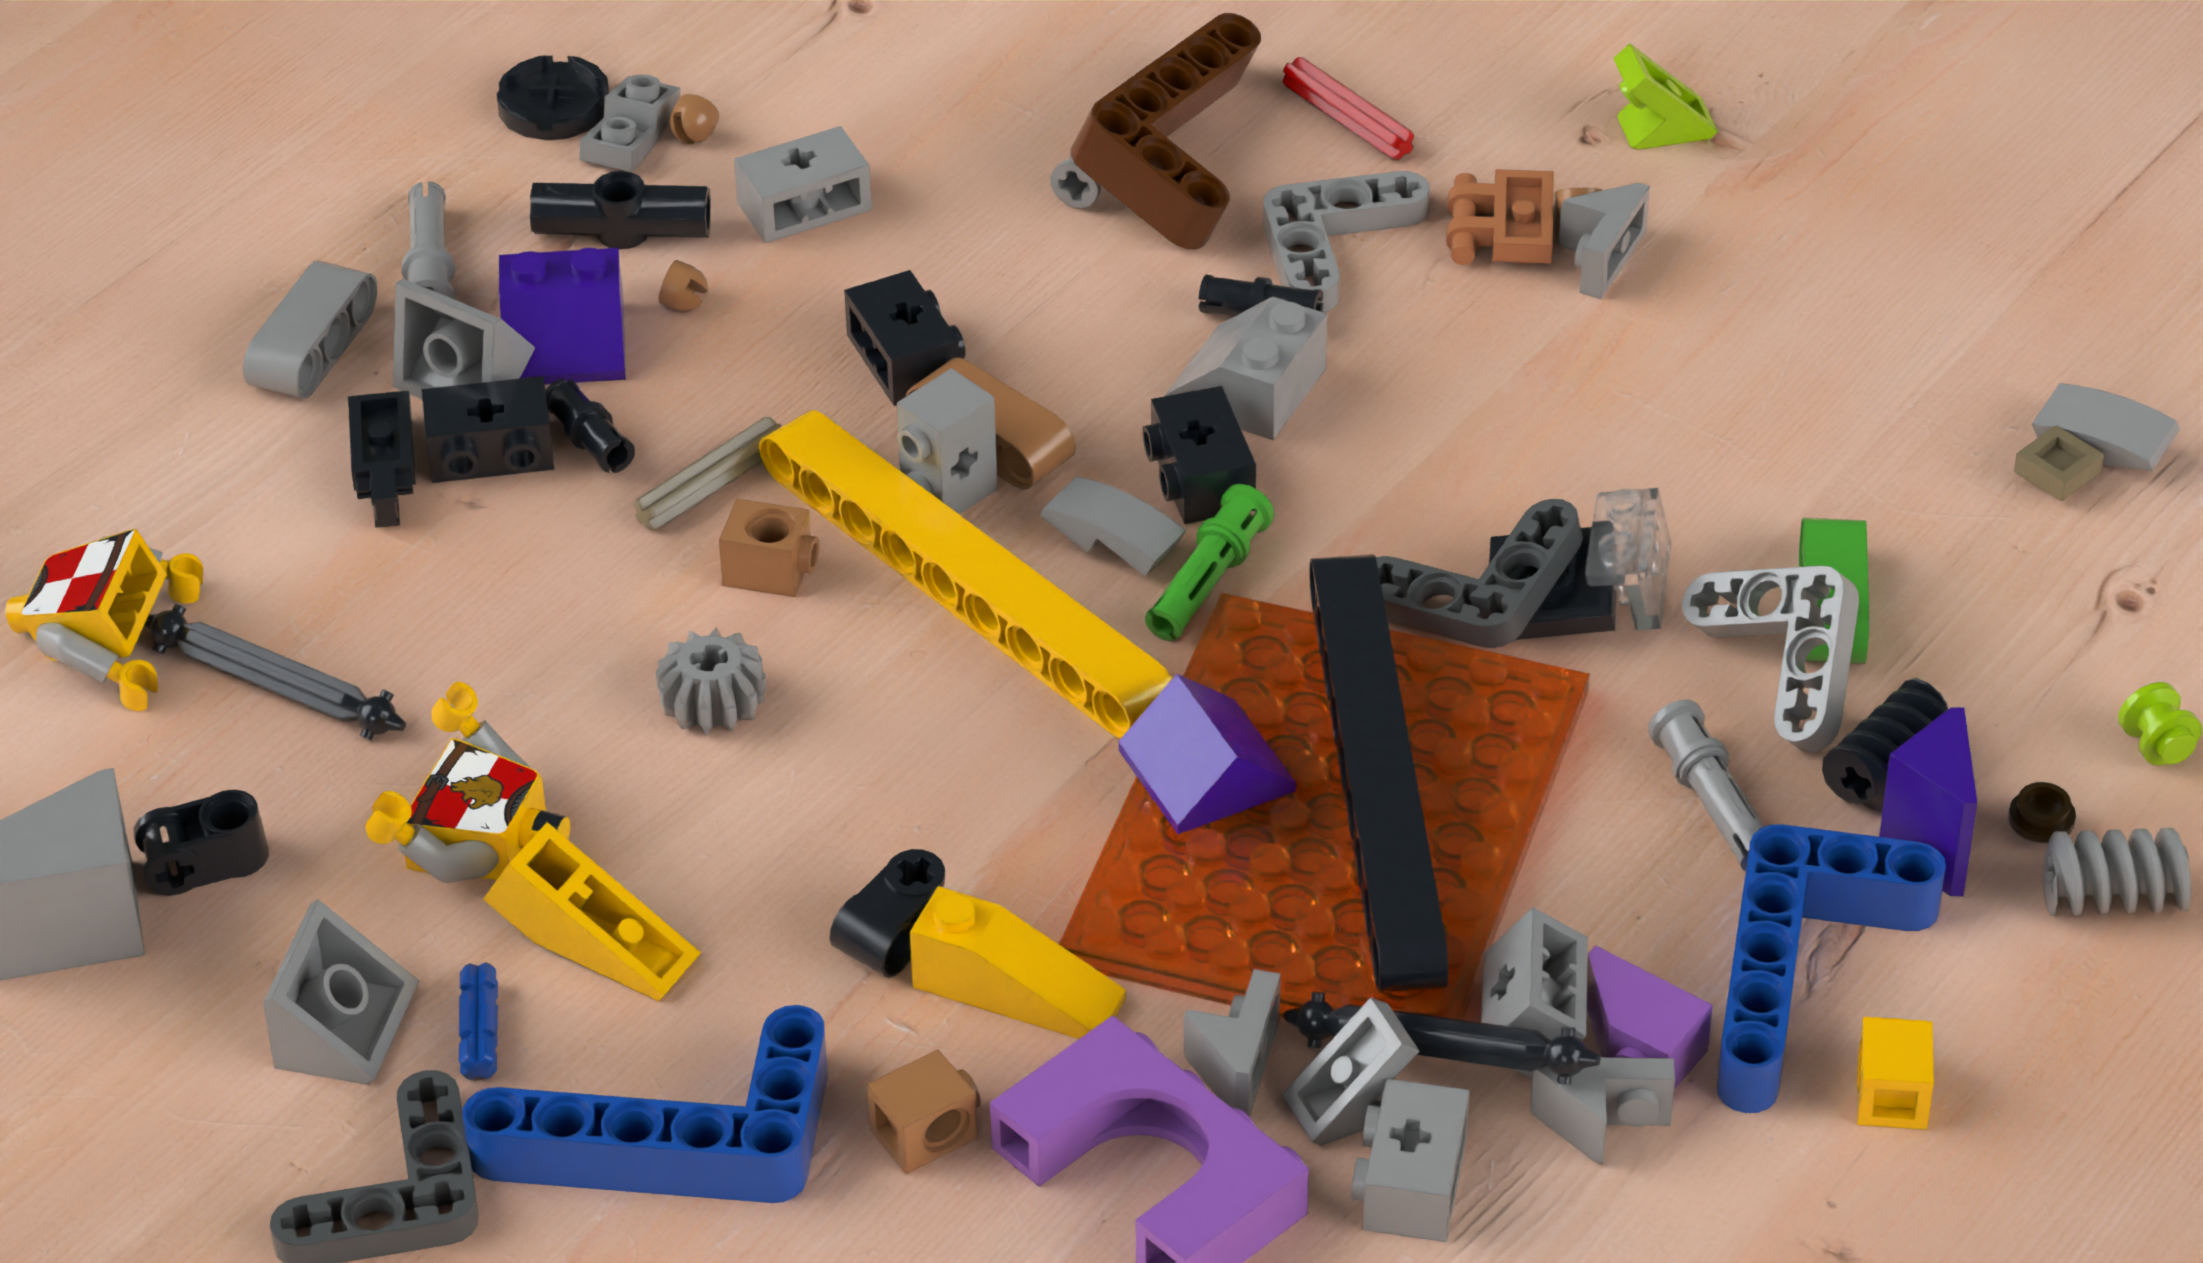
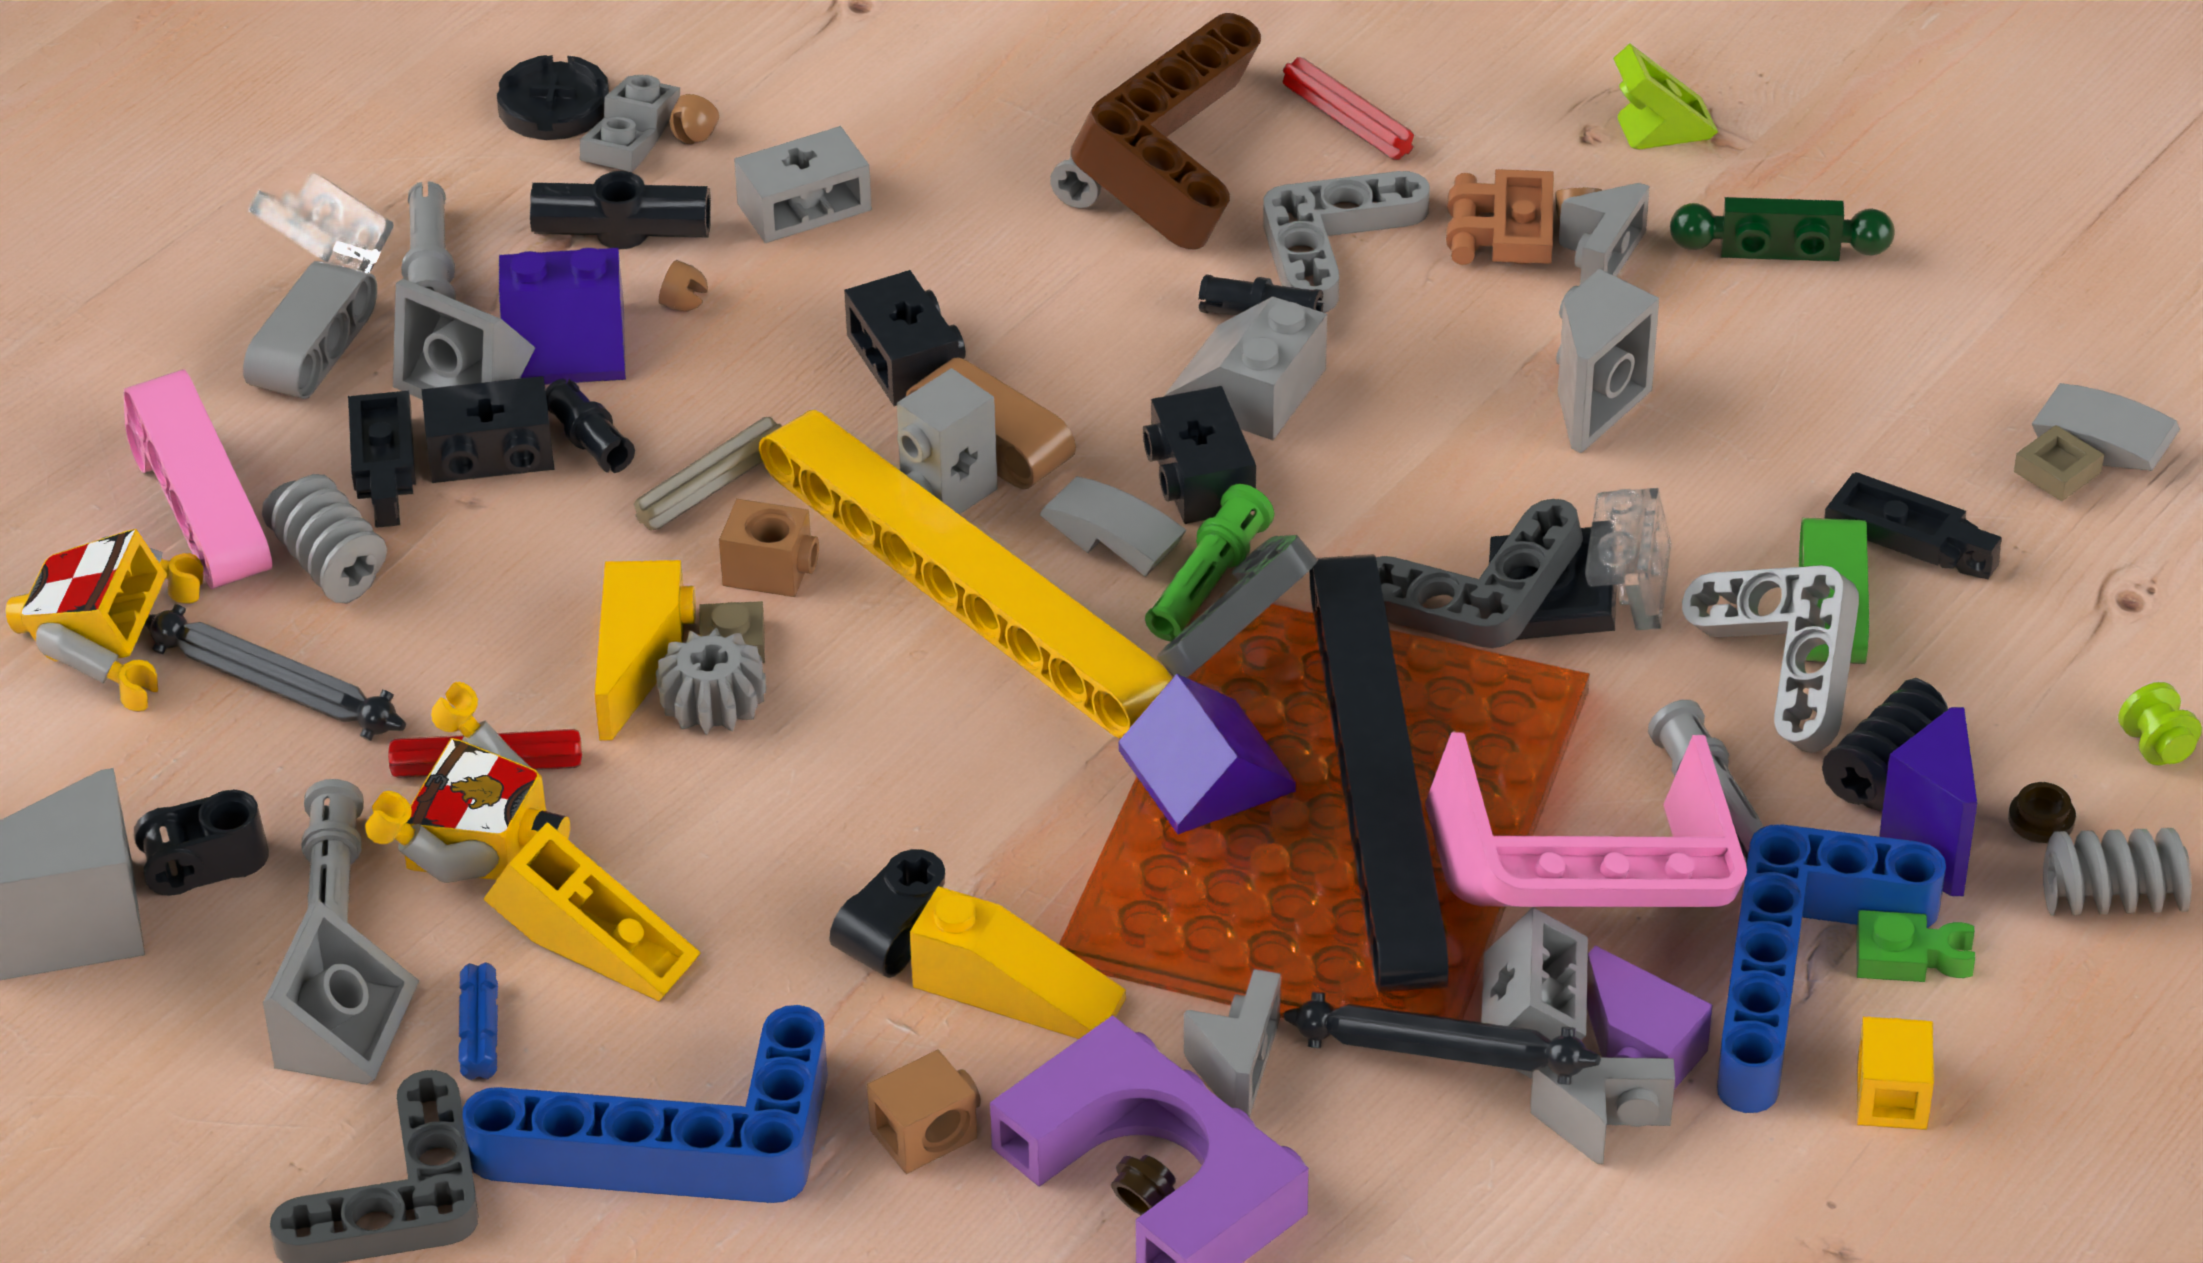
light grey slope [1282,997,1419,1145] -> none
light grey brick [1352,1078,1470,1242] -> none
none -> bright pink beam [123,369,272,589]
none -> clear bracket [248,173,394,273]
none -> light grey piece [262,474,387,604]
none -> light grey pin [301,779,364,923]
none -> red axle [388,729,582,778]
none -> yellow slope [594,560,696,741]
none -> dark tan plate [699,601,765,663]
none -> dark brown plate [1111,1155,1176,1216]
none -> dark grey beam [1157,535,1318,678]
none -> bright pink windscreen [1425,732,1747,907]
none -> light grey slope [1556,269,1659,453]
none -> dark green plate [1670,197,1895,261]
none -> black hinge [1825,472,2002,579]
none -> bright green plate [1856,910,1975,982]

